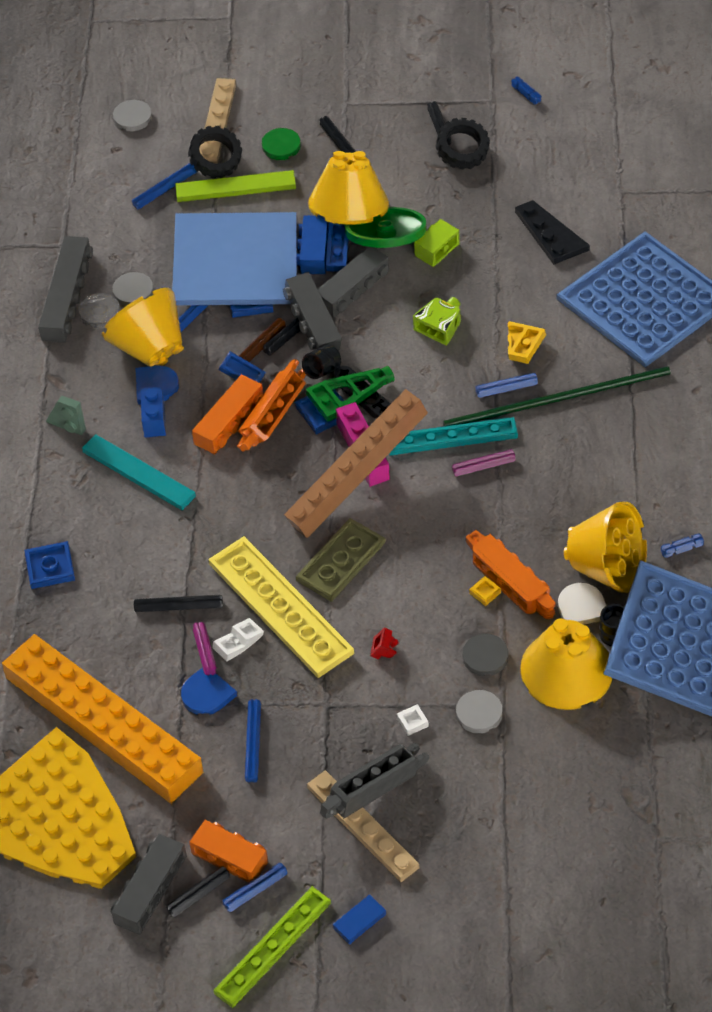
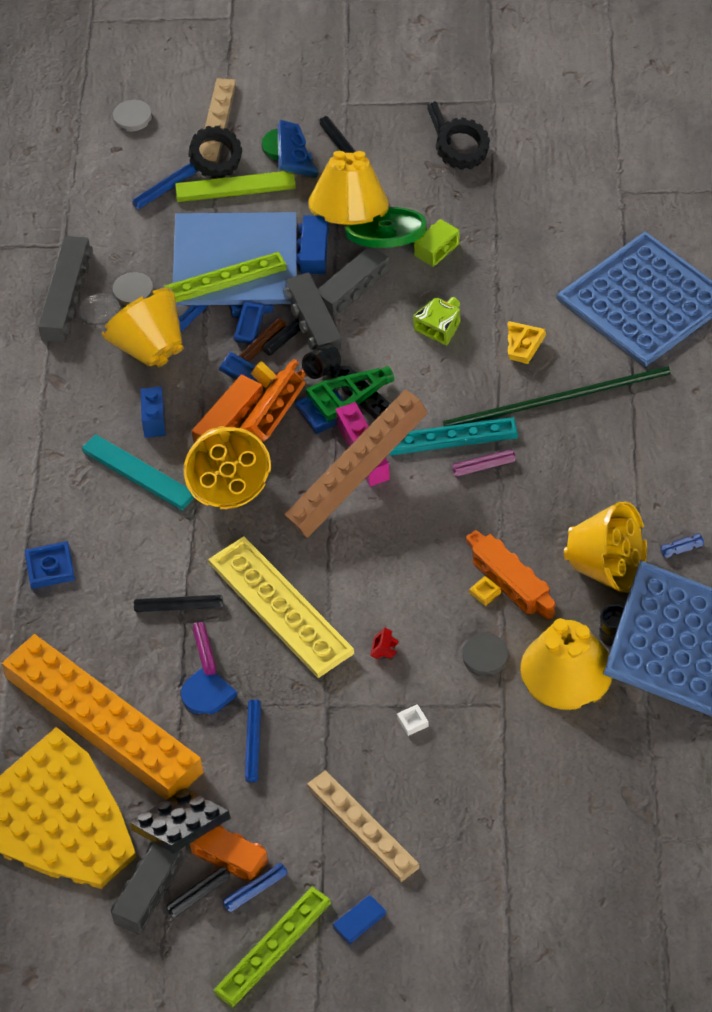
sand green wing [46,396,86,435] -> none
blue tile [135,366,179,405] -> none
white slope [212,618,264,661] -> none
olive tile [296,518,386,602] -> none
dark grey hinge [320,743,430,819] -> none
blue plate [326,222,349,271] -> none
light grey tile [456,690,502,733] -> none
blue axle [475,373,538,398] -> none
blue axle [511,76,542,104] -> none
black wing [515,200,590,265] -> none
white tile [558,583,606,625] -> none
none -> black plate [129,788,231,853]
none -> lime tile [164,252,287,303]
none -> yellow cone [183,426,271,509]
none -> blue tile [233,302,265,344]
none -> yellow tile [251,361,276,388]
none -> blue wing [277,120,319,178]

